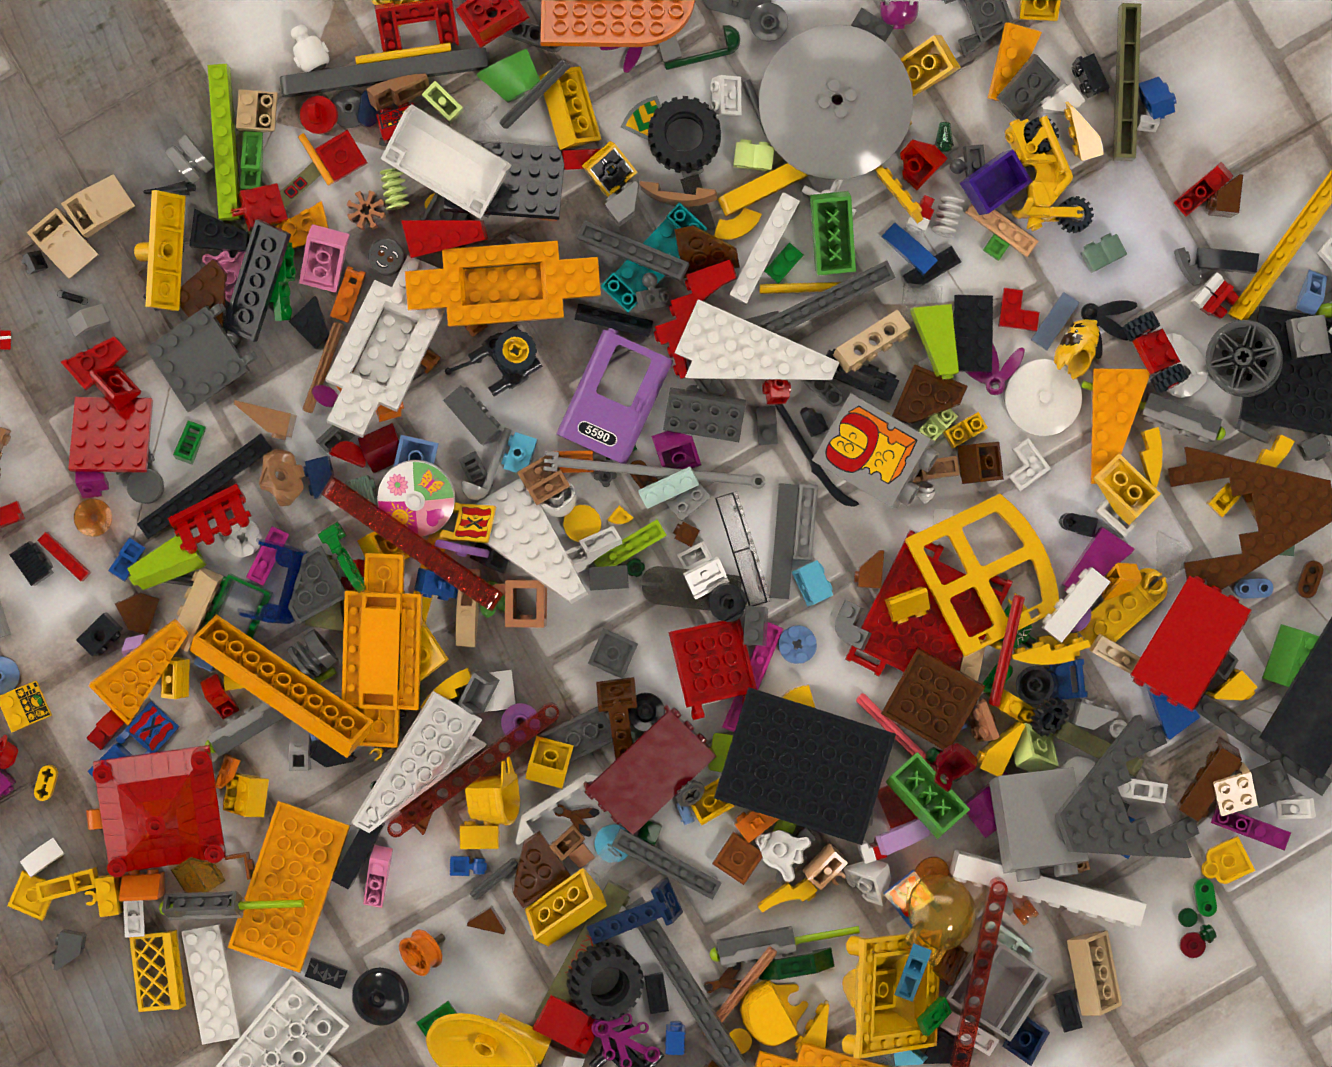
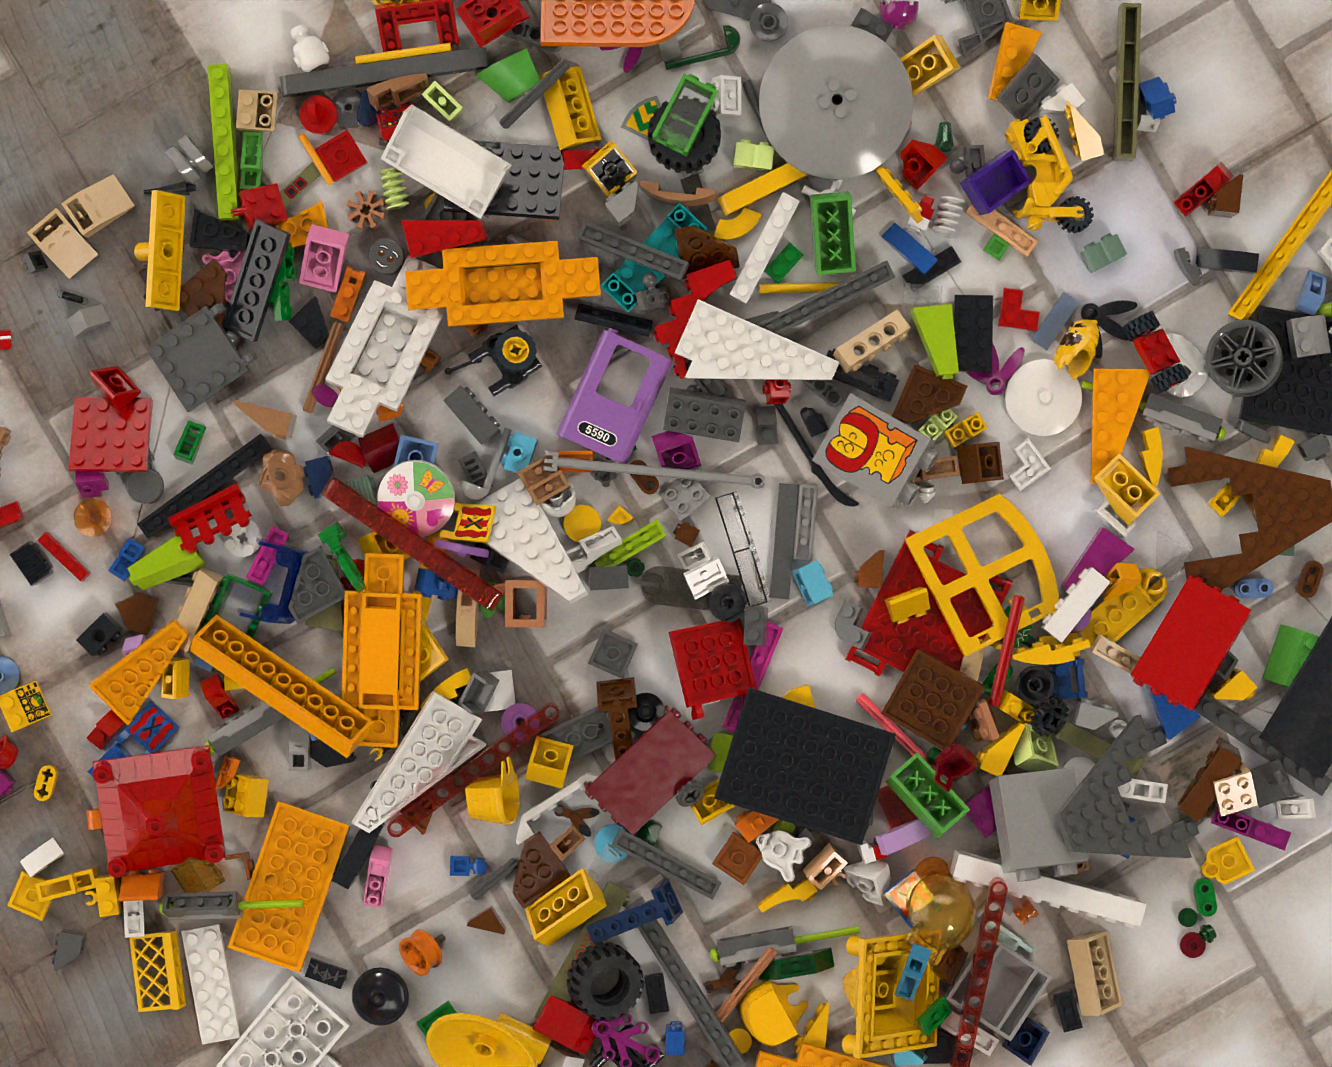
red wing [61,336,129,390] -> none
dark grey wheel [287,629,338,680] -> none
yellow brick [460,820,500,849] -> none
nougat slope [568,842,595,869] -> none
light aqua plate [638,466,699,509] -> none
medium blue pin [676,803,695,825] -> none
medium blue plate [778,625,817,664] -> none
black piece [1059,513,1098,537] -> none
black bracket [1071,53,1110,98] -> none
hips [1191,272,1239,319] -> none
none -> clear door [652,74,719,157]

